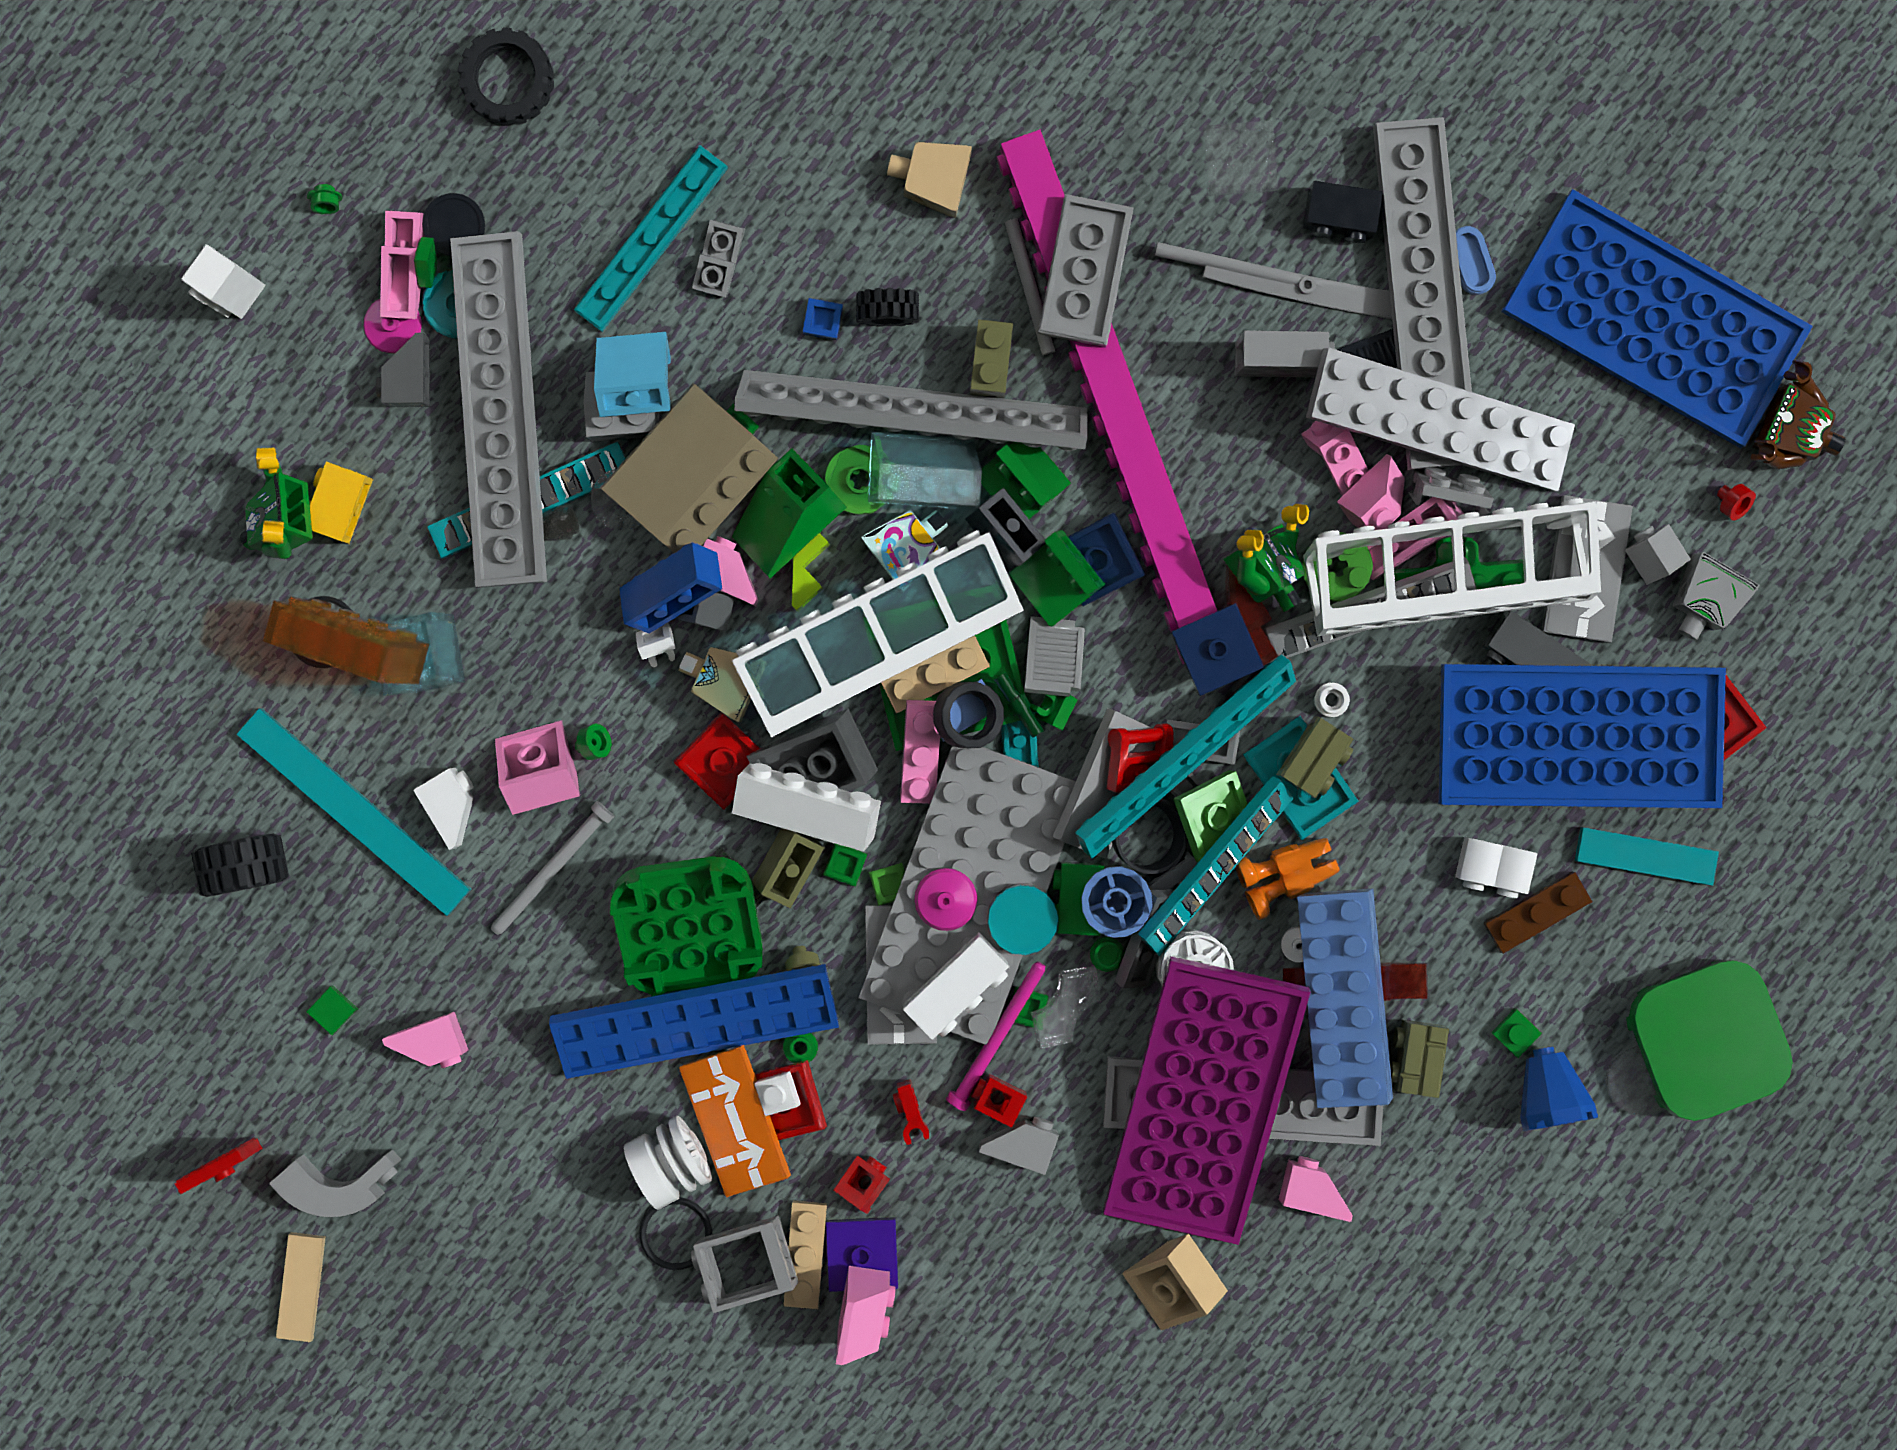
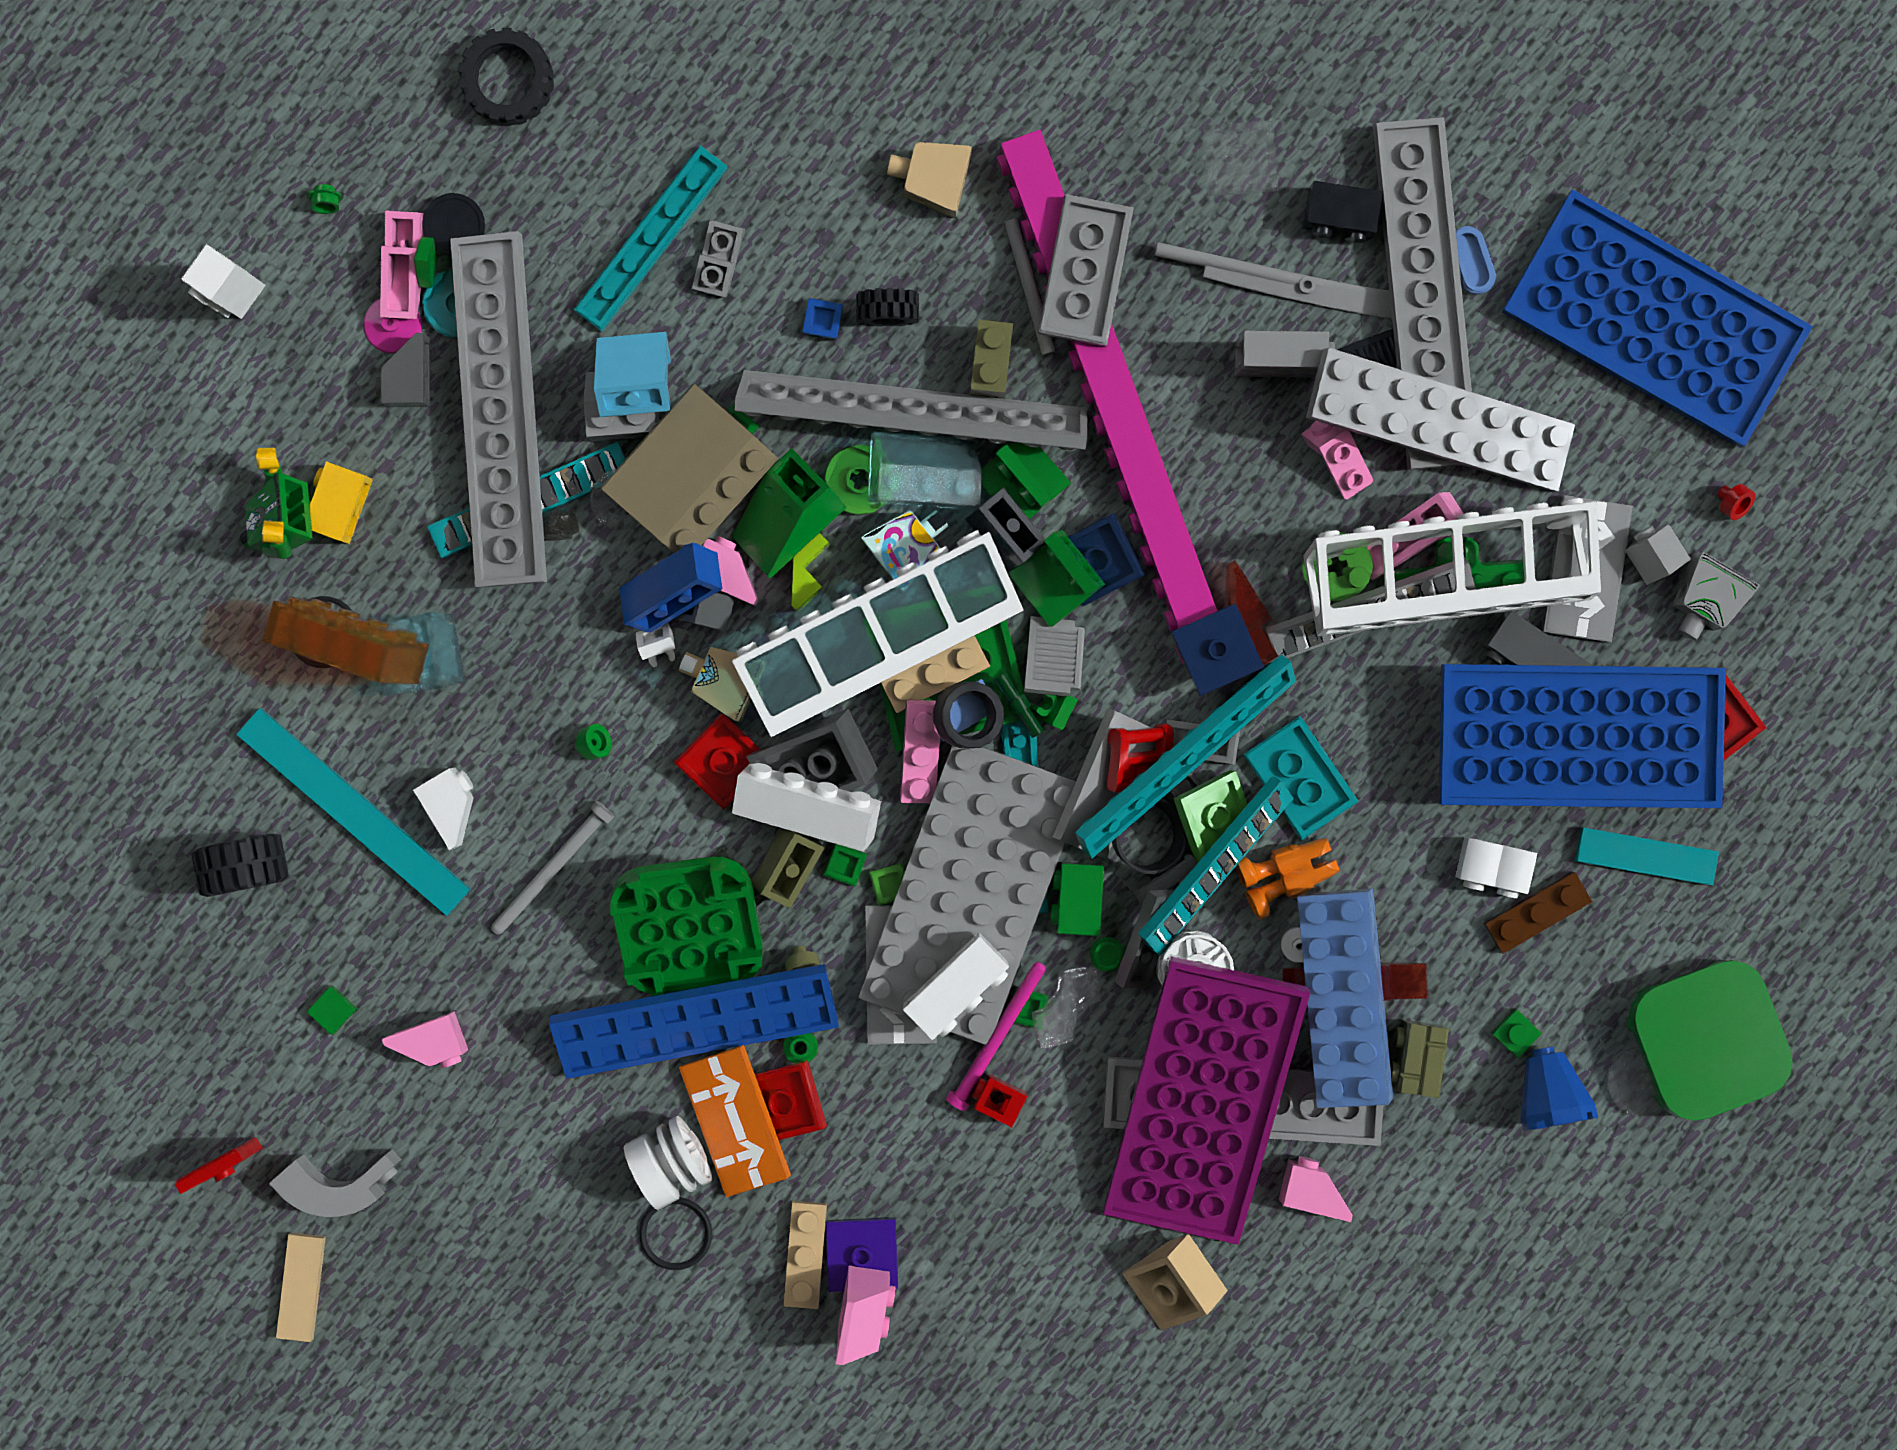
bright pink slope [495,720,580,815] -> none
light grey window [691,1215,799,1313] -> none
white plate [754,1071,801,1116] -> none
red brick [833,1155,890,1214] -> none
red plate [893,1079,929,1145] -> none
dark pink piece [914,868,977,931] -> none
light grey slope [979,1117,1059,1175] -> none
teal tile [988,884,1058,955] -> none
medium blue cylinder [1082,866,1152,938] -> none
green torso [1224,504,1309,612] -> none
olive brick [1276,716,1354,798] -> none
white plate [1314,683,1350,717] -> none
bright pink slope [1337,454,1405,530] -> none
light grey piece [1409,468,1494,517] -> none
reddish brown torso [1751,360,1846,470] -> none

